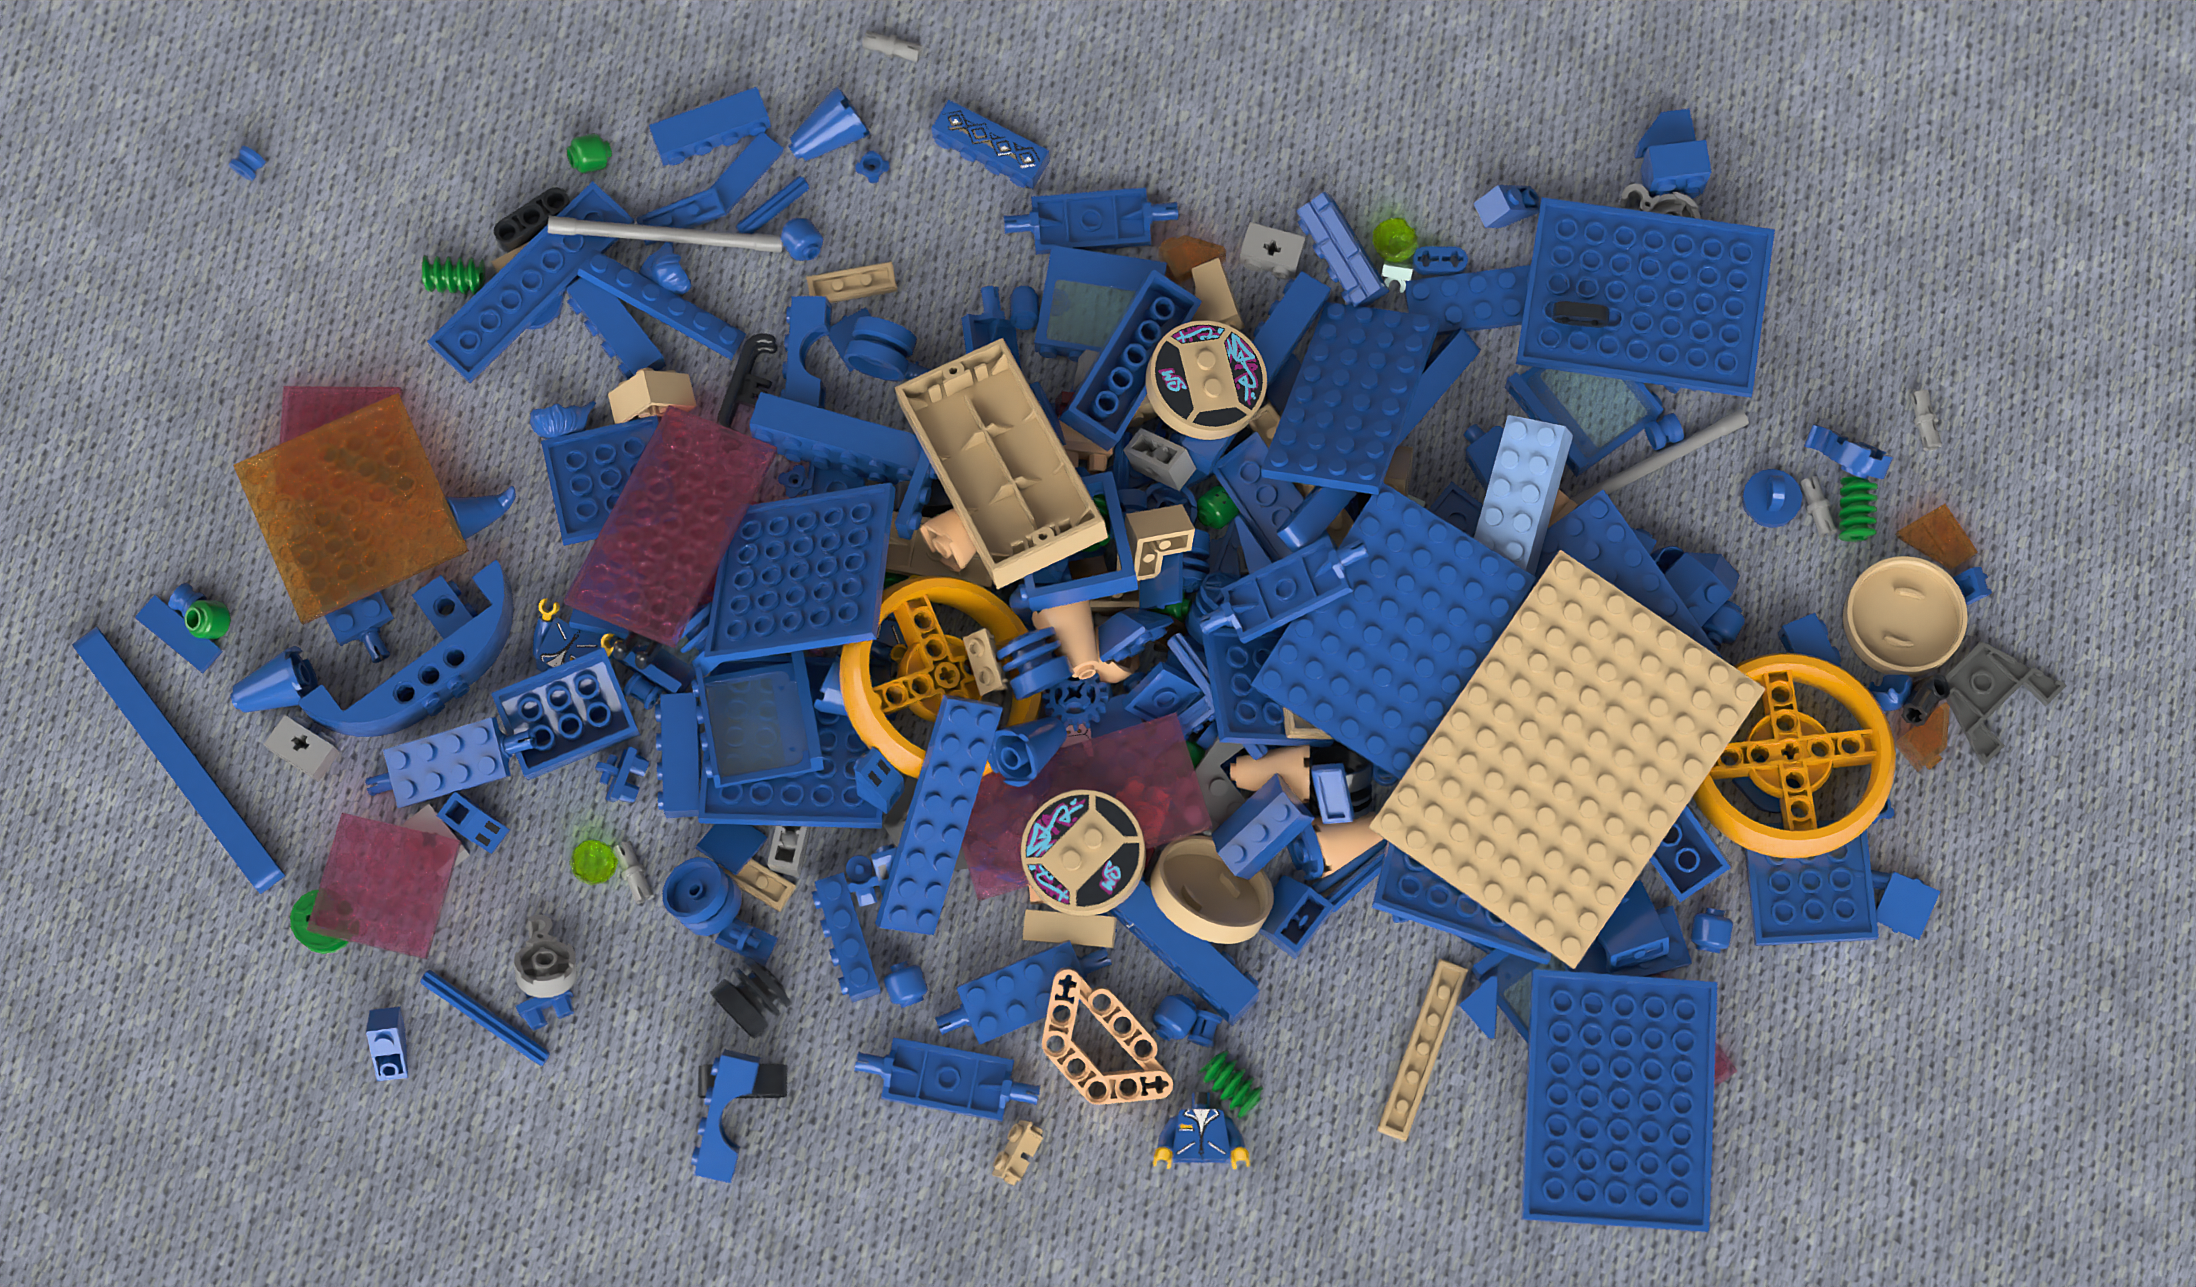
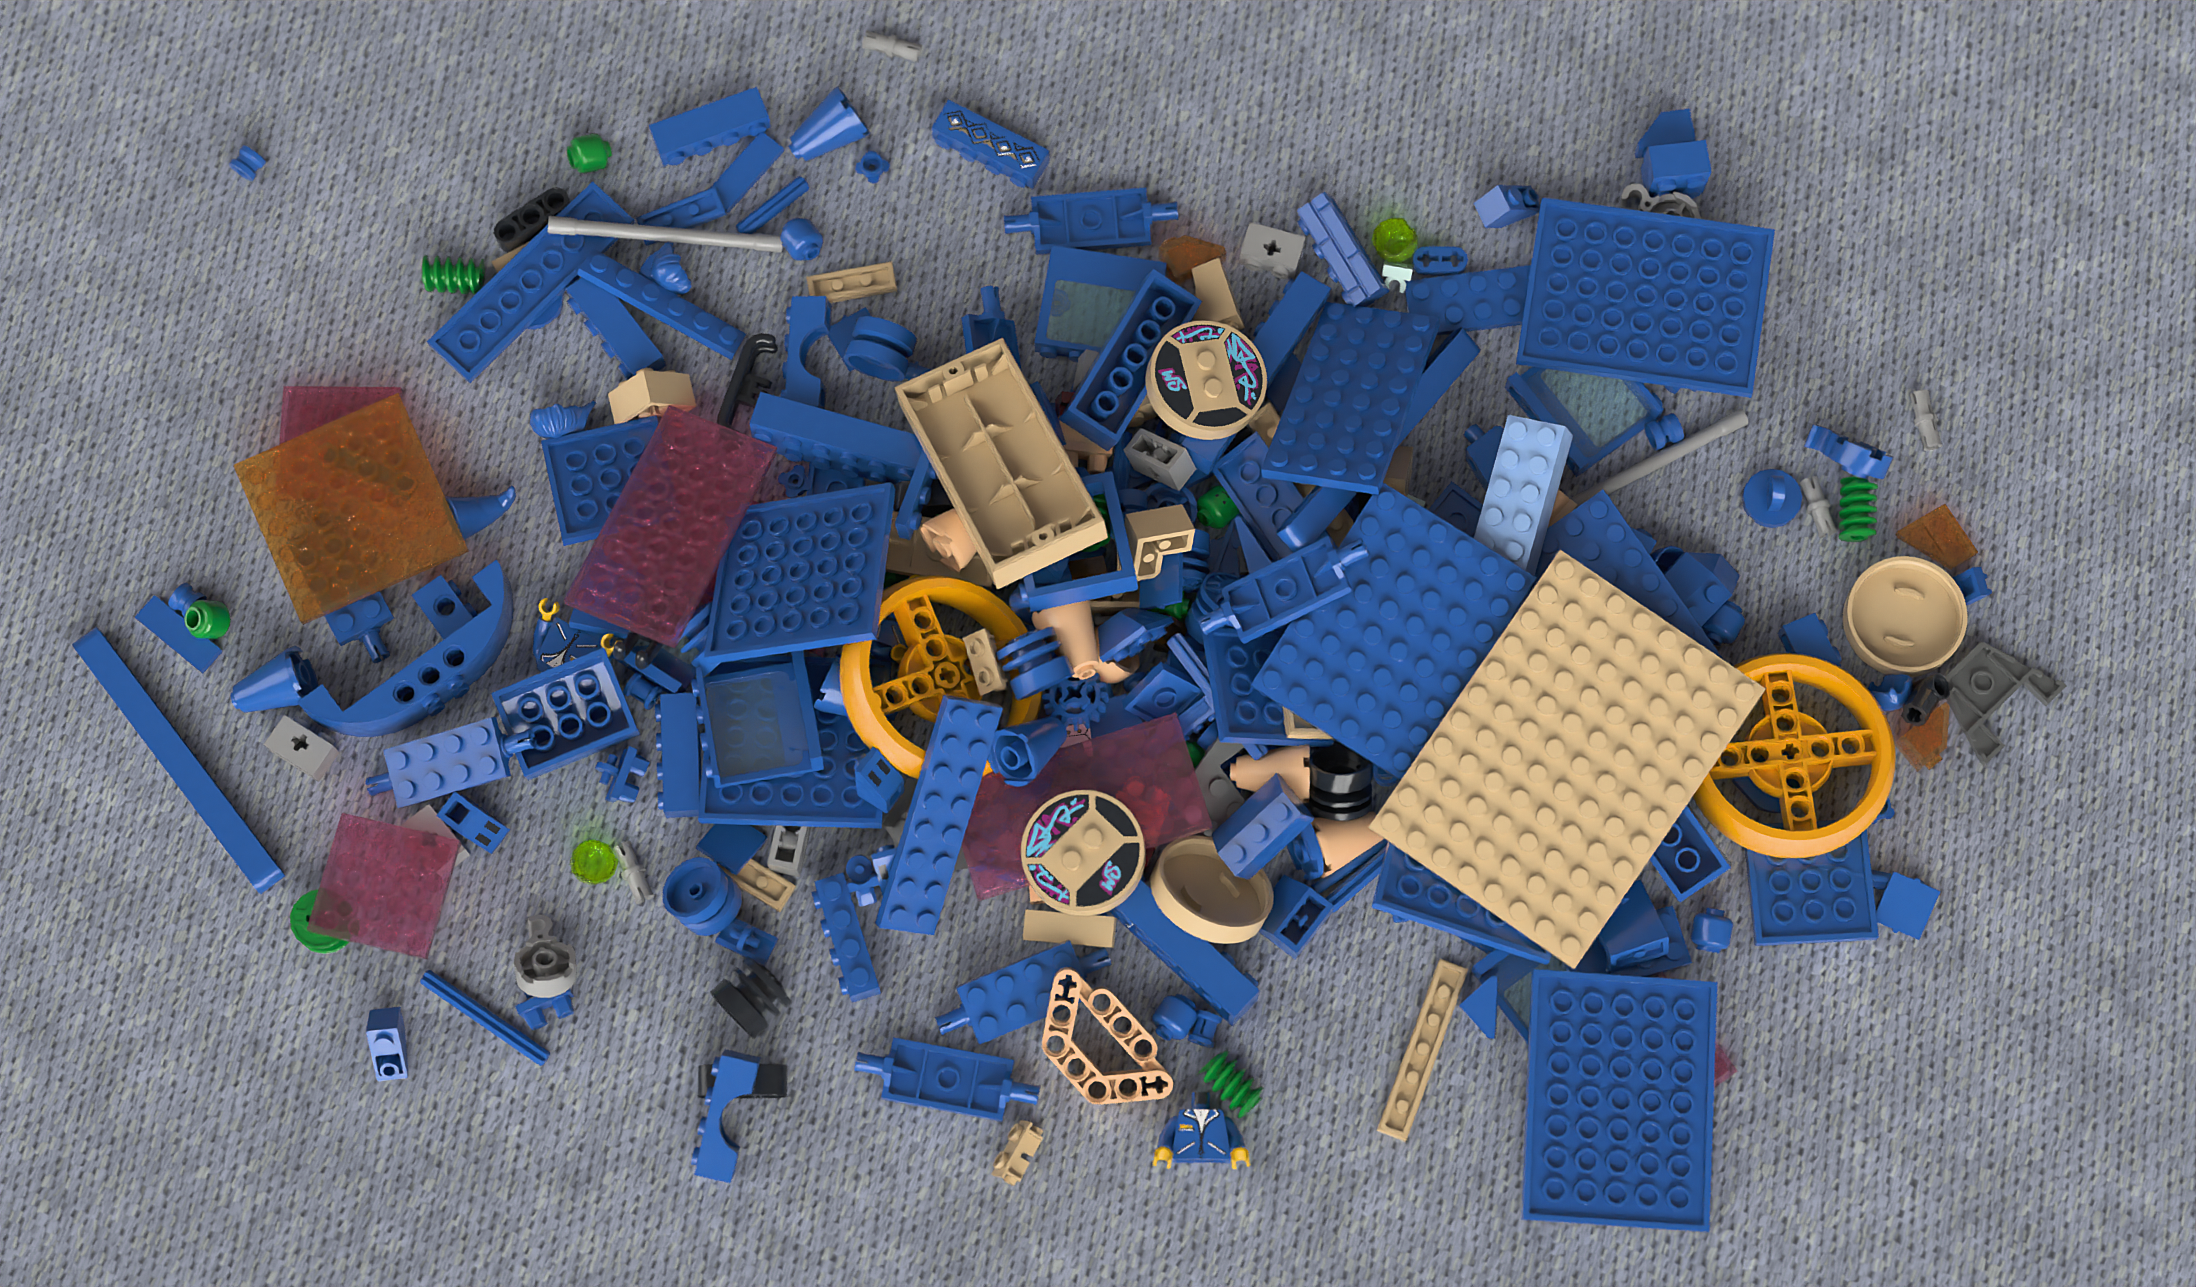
blue head [883,961,928,1008] -> none
blue brick [1009,285,1039,330] -> none
tile [1311,763,1355,824] -> none
black beam [1552,301,1610,328] -> none

